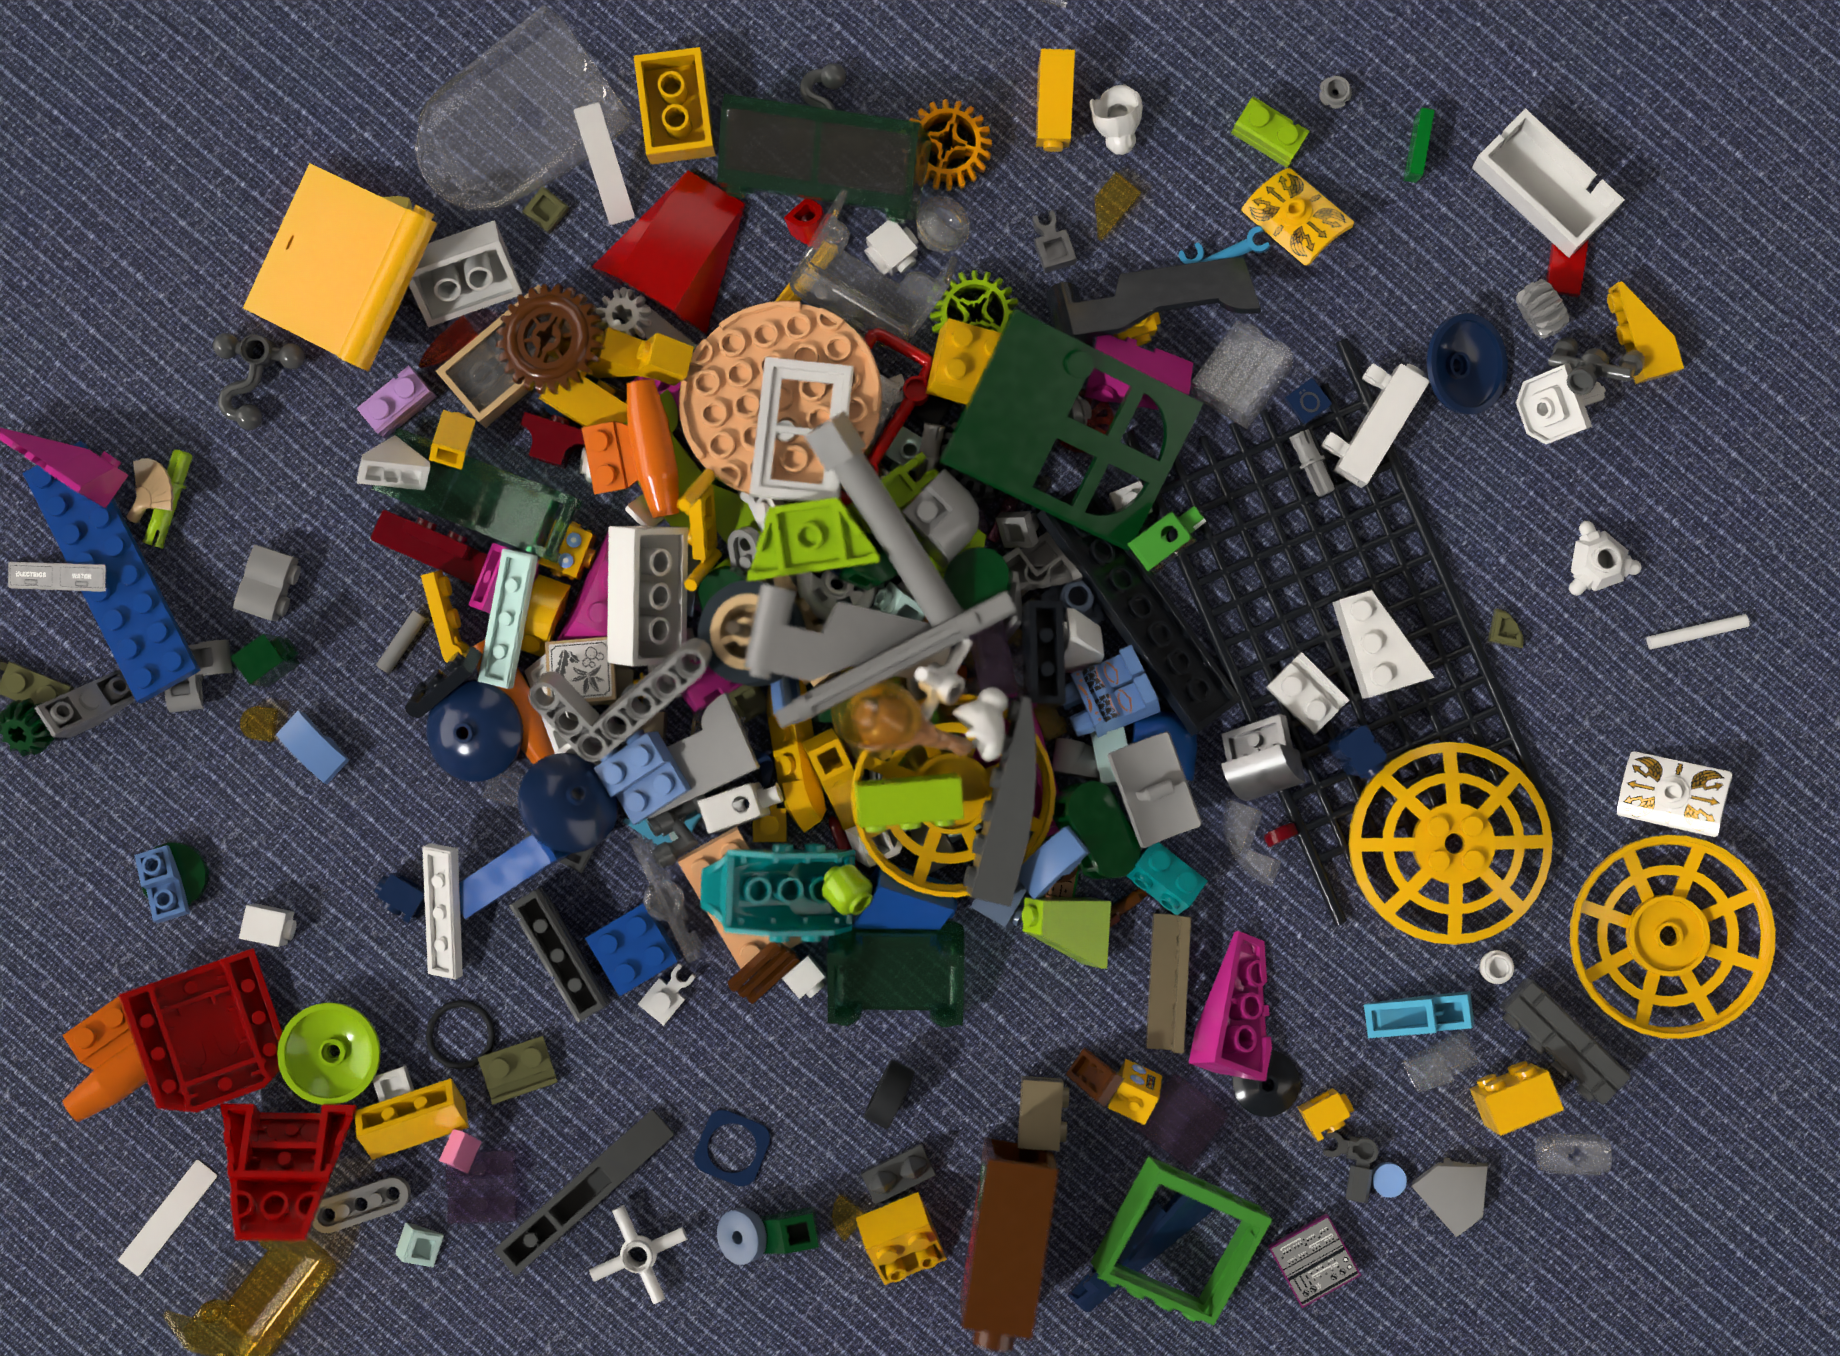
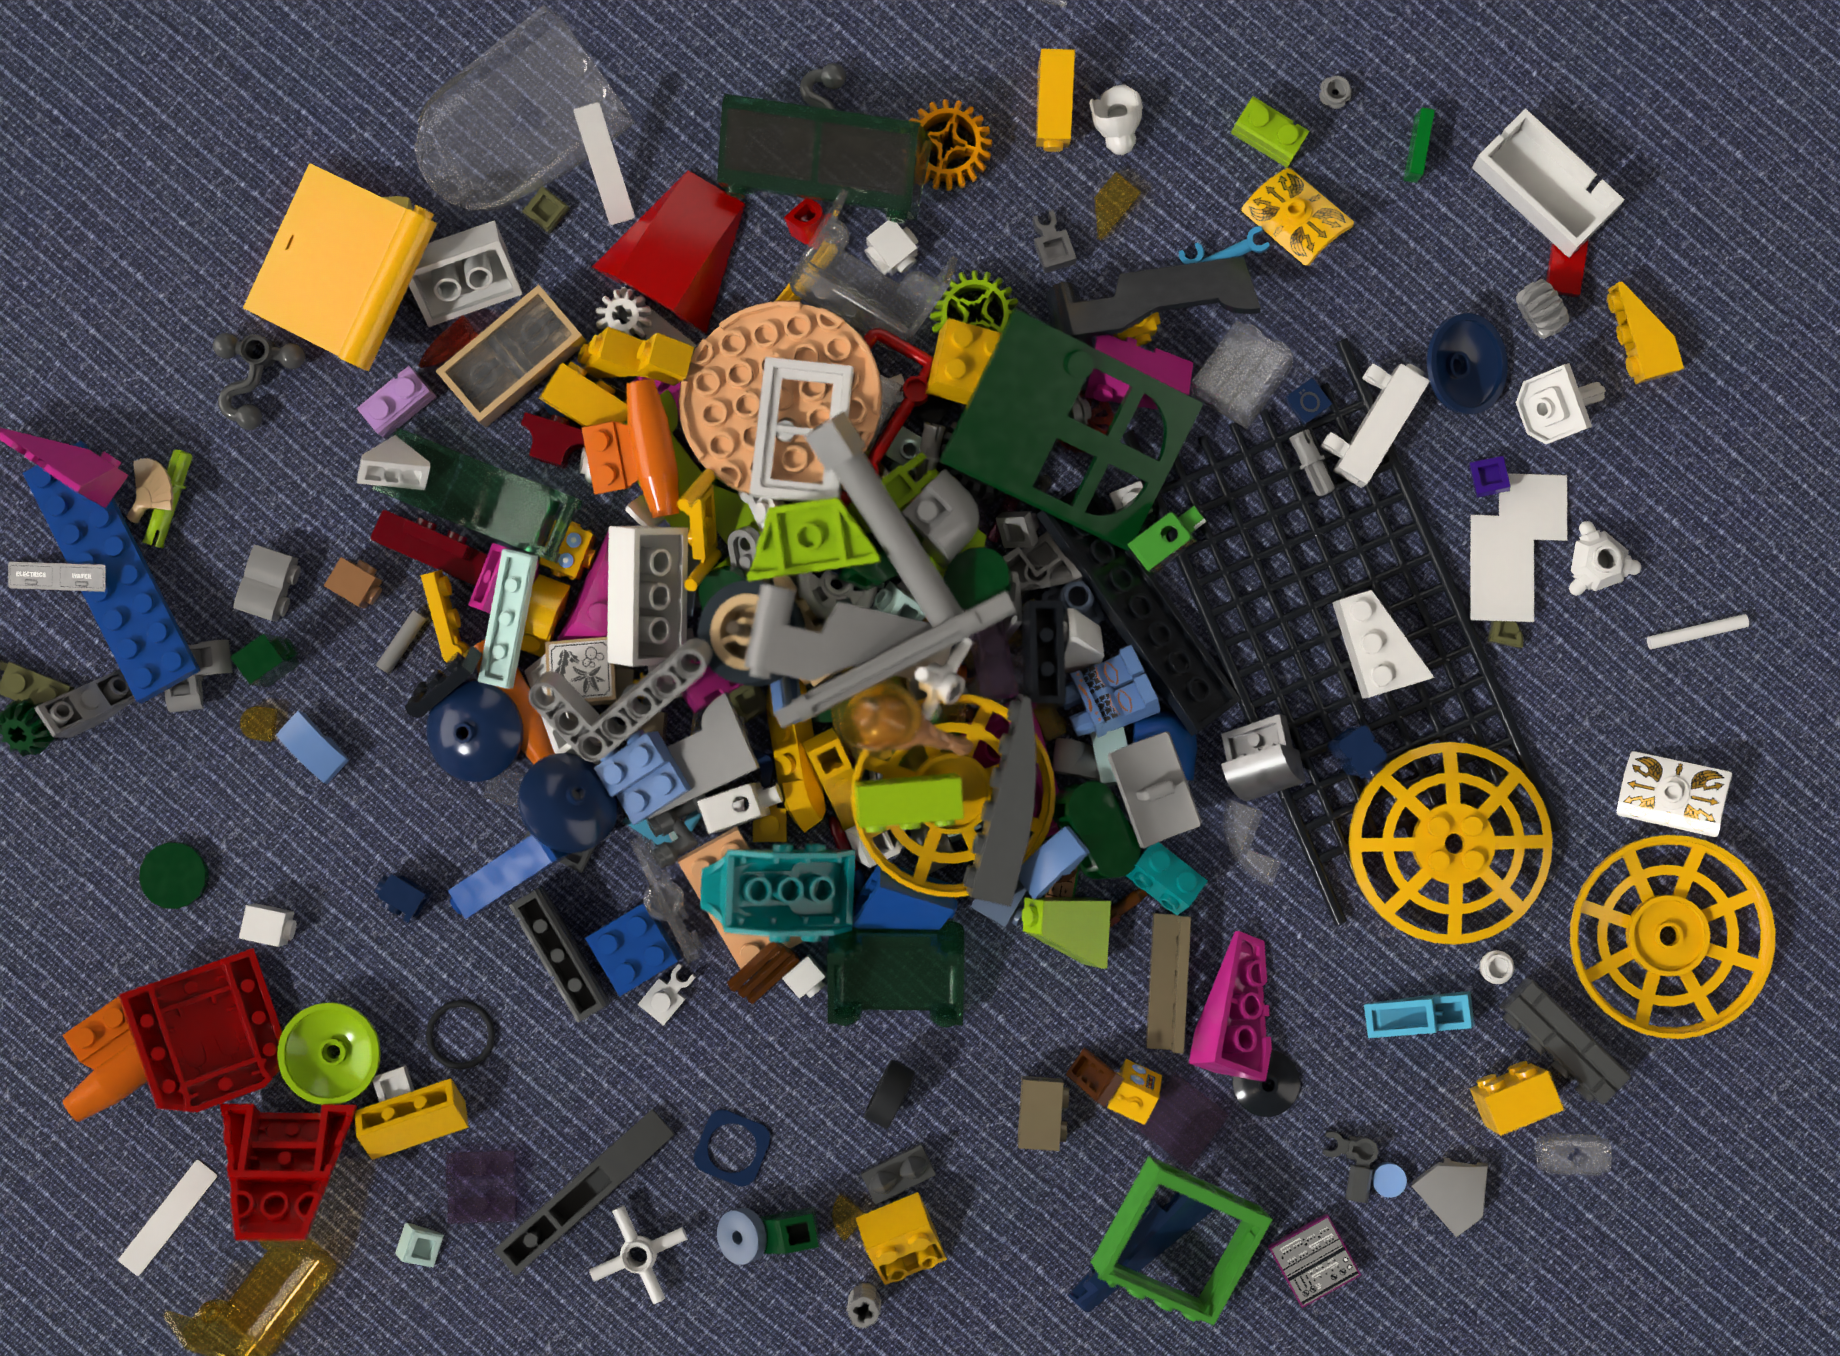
medium blue slope [134,845,190,923] -> none
light grey plate [312,1176,411,1233] -> none
white tile [423,843,463,980] -> none
yellow brick [429,410,476,470] -> none
bright pink slope [439,1129,482,1173] -> none
olive plate [478,1035,558,1105] -> none
reddish brown gear [496,284,605,395] -> none
yellow brick [634,47,716,165] -> none
lime head [822,864,873,915] -> none
clear piece [916,195,970,254] -> none
white piece [953,687,1008,761] -> none
reddish brown brick [960,1137,1058,1351] -> none
dark red tile [1264,822,1299,848] -> none
white plate [1266,652,1349,735] -> none
yellow brick [1297,1088,1354,1142] -> none
clear slope [1402,1031,1479,1093] -> none
dark grey piece [1548,337,1645,395] -> none
none -> medium nougat brick [324,557,383,609]
none -> light grey axle [847,1282,881,1328]
none -> dark purple plate [1469,456,1511,498]
none -> white sticker [1470,474,1567,622]

